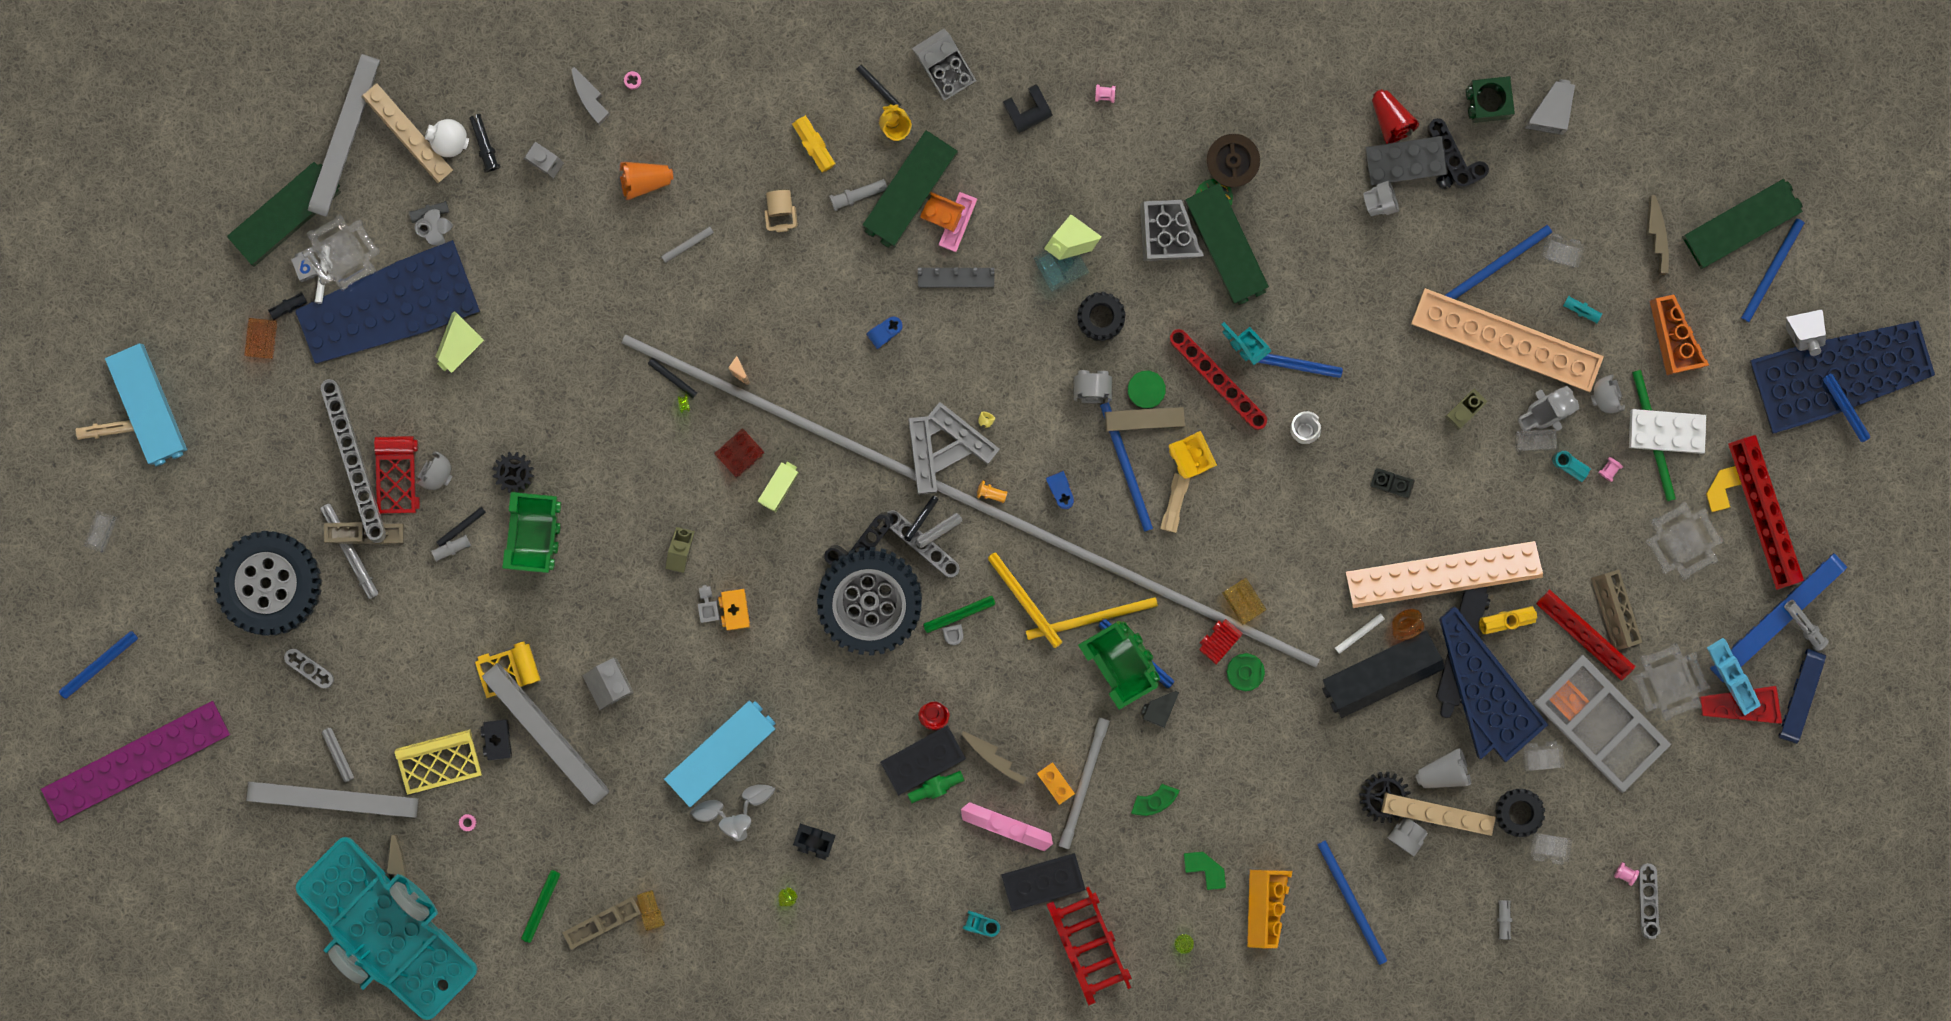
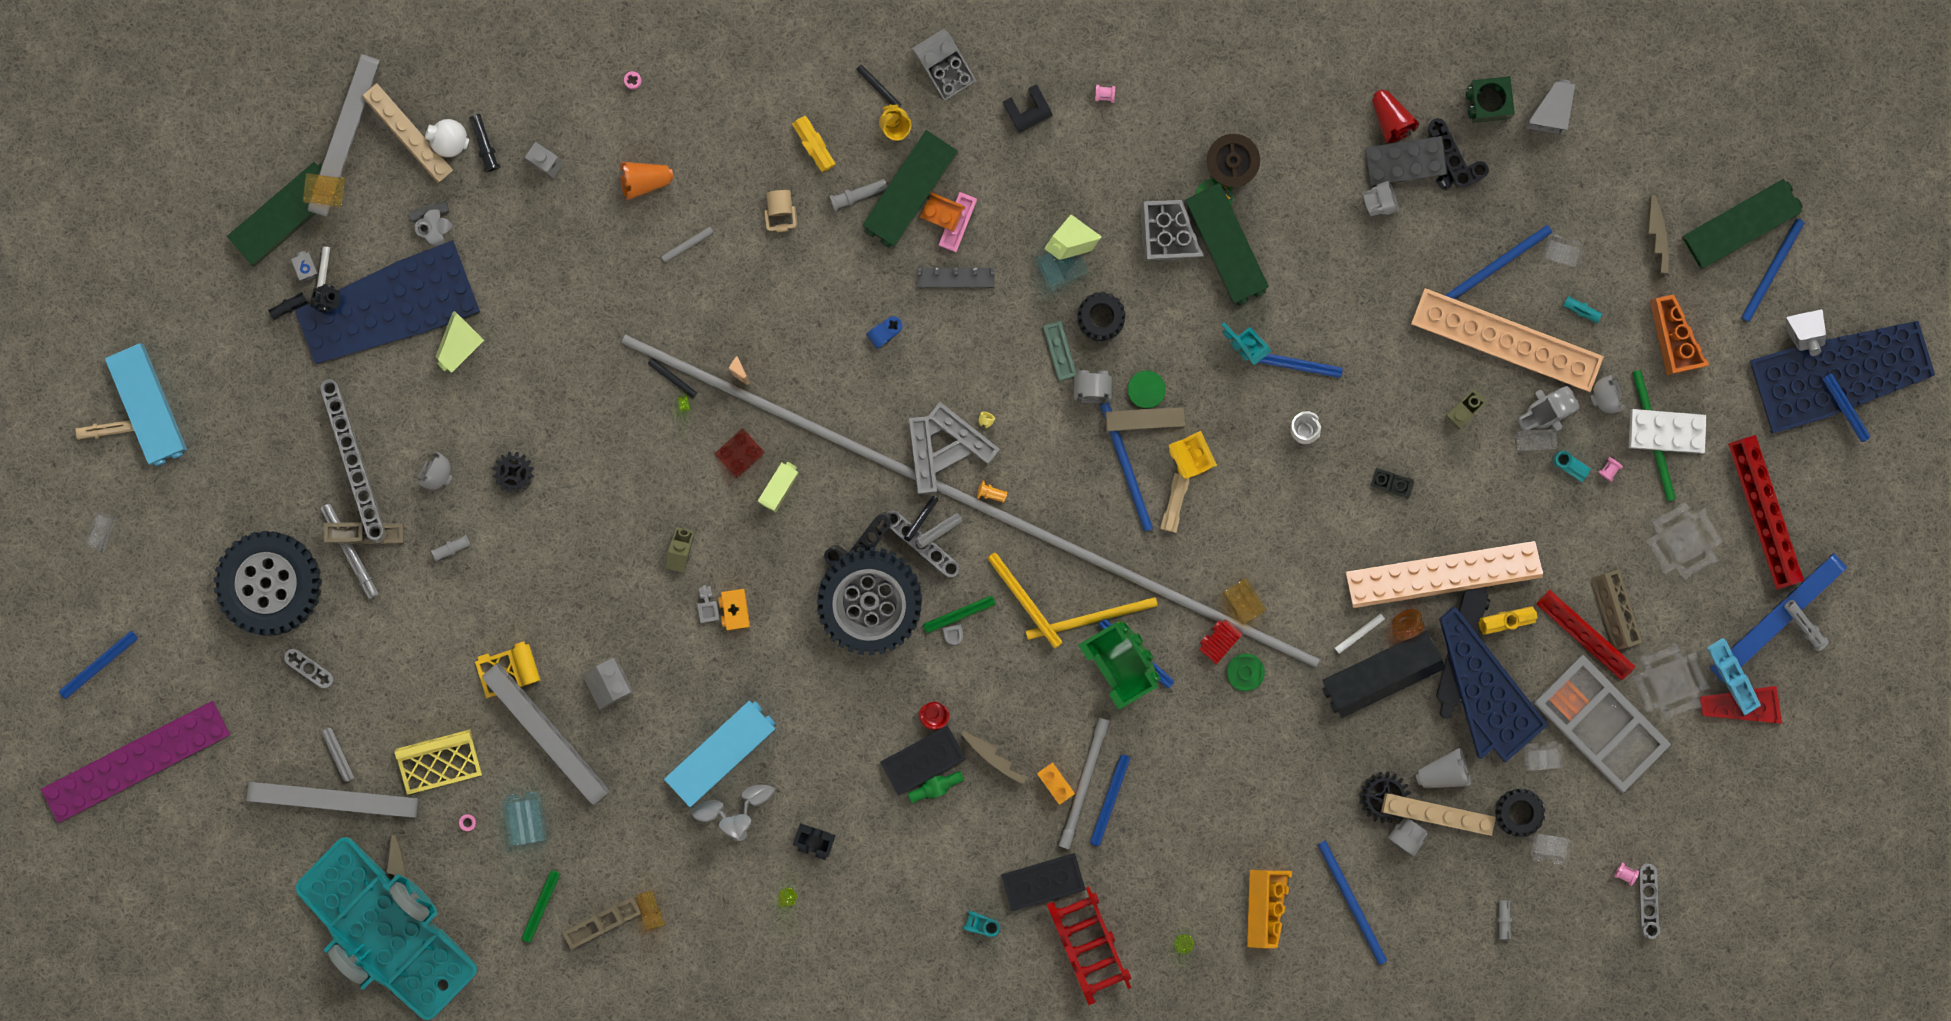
clear orange plate [244,318,277,359] -> none
clear brick [302,214,381,291] -> none
red piece [374,436,420,514] -> none
black bar [436,506,486,547] -> none
black brick [481,719,512,760] -> none
green cylinder [502,492,561,573] -> none
light grey slope [571,67,610,126] -> none
bright pink brick [961,802,1053,851] -> none
blue piece [1046,471,1074,509] -> none
green tile [1131,784,1180,816] -> none
pearl dark grey slope [1141,691,1179,728] -> none
red beam [1169,329,1267,430] -> none
green tile [1184,851,1226,890] -> none
yellow tile [1706,466,1741,512] -> none
dark blue beam [1778,648,1826,744] -> none
none -> clear yellow plate [303,173,345,207]
none -> black brick [310,284,341,313]
none -> clear light blue brick [502,791,549,846]
none -> sand green tile [1043,321,1077,381]
none -> blue axle [1090,754,1130,846]

